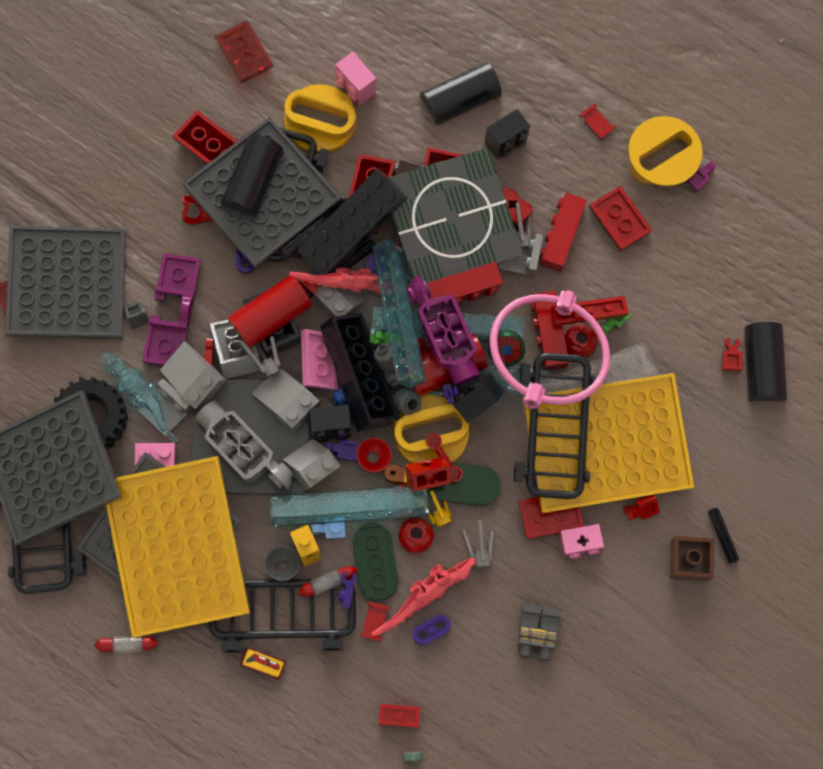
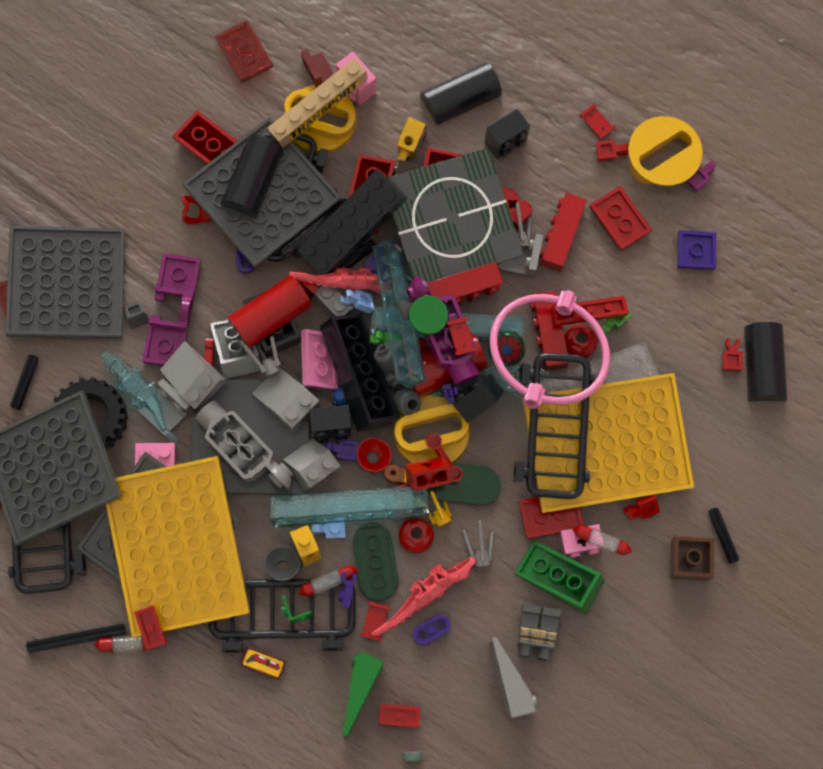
none -> black axle [10,355,39,410]
none -> black axle [26,624,126,653]
none -> red plate [134,605,167,650]
none -> tan brick [267,58,368,148]
none -> green bracket [281,595,313,625]
none -> dark red panel [301,49,334,88]
none -> light blue plate [340,289,374,313]
none -> green slope [343,651,384,738]
none -> yellow torso [396,117,427,162]
none -> dark grey slope [396,299,413,320]
none -> green tile [409,296,448,335]
none -> red piece [447,317,477,356]
none -> light grey slope [489,637,538,720]
none -> green slope [514,540,605,615]
none -> piece [573,524,632,556]
none -> red plate [596,140,629,162]
none -> dark purple plate [677,230,716,270]

